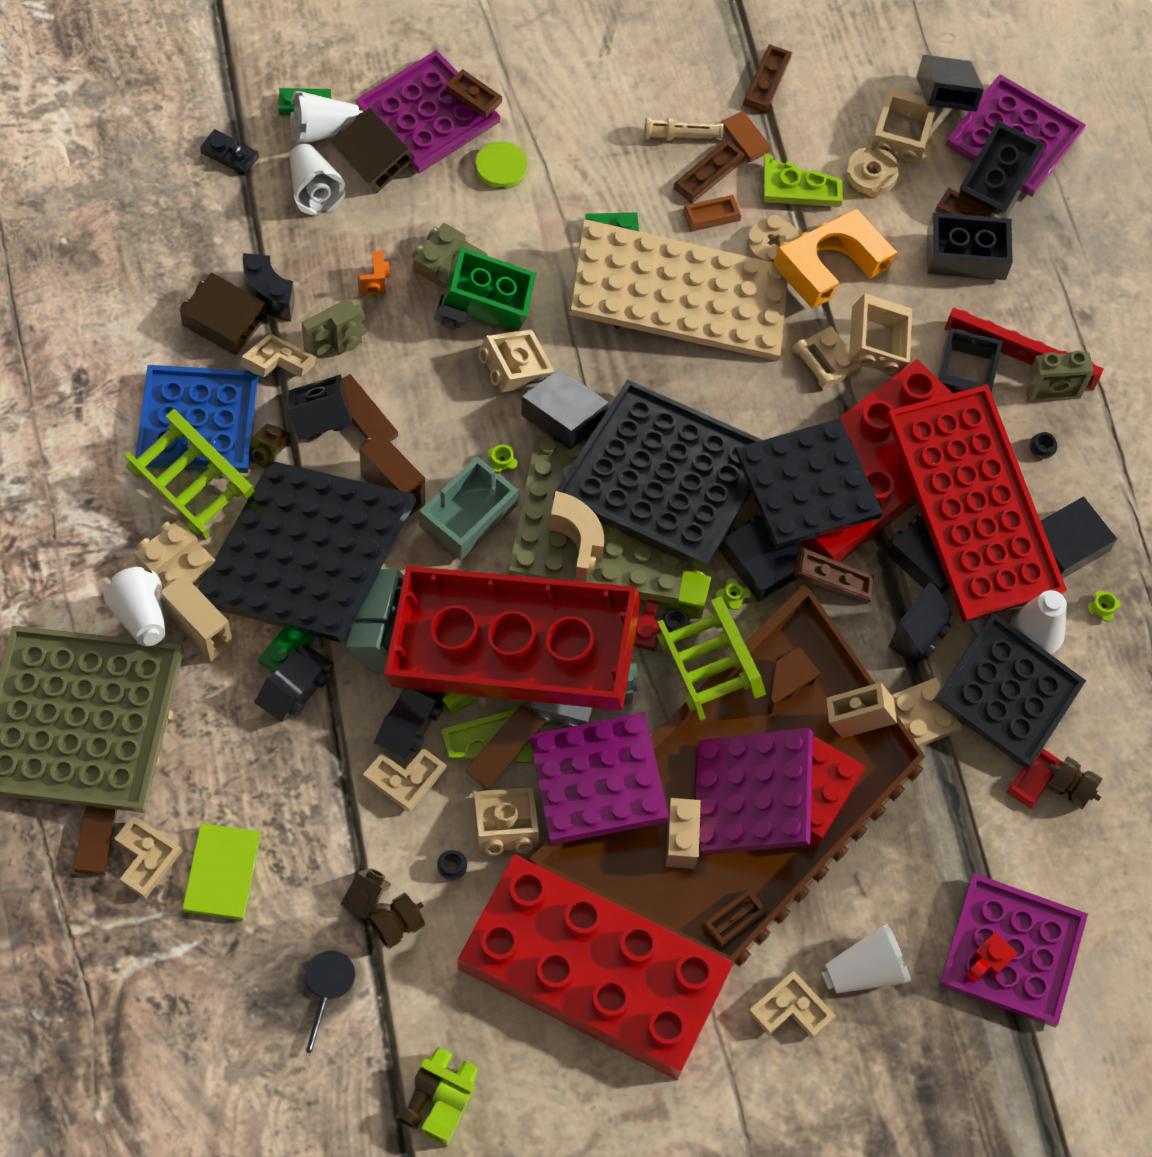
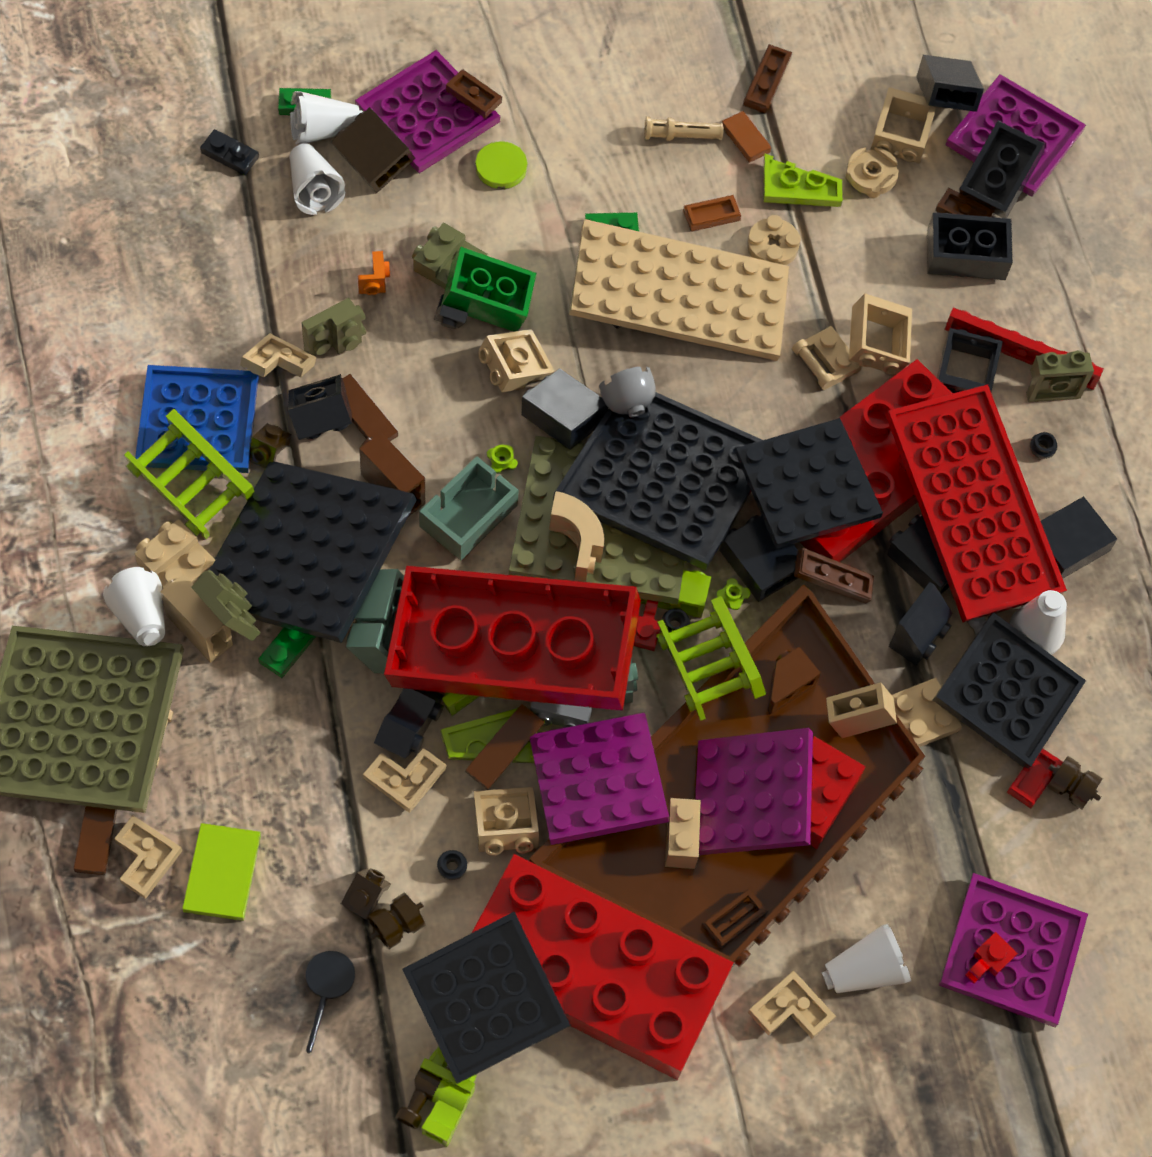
dark brown brick [180,272,267,356] -> none
black brick [243,253,295,321] -> none
black brick [254,644,333,722] -> none
reddish brown tile [673,140,746,204] -> none
light orange arch [772,209,897,309] -> none
lime plate [1087,590,1121,622] -> none
none -> olive plate [191,570,261,641]
none -> black plate [402,912,571,1084]
none -> light grey cylinder [599,367,656,417]

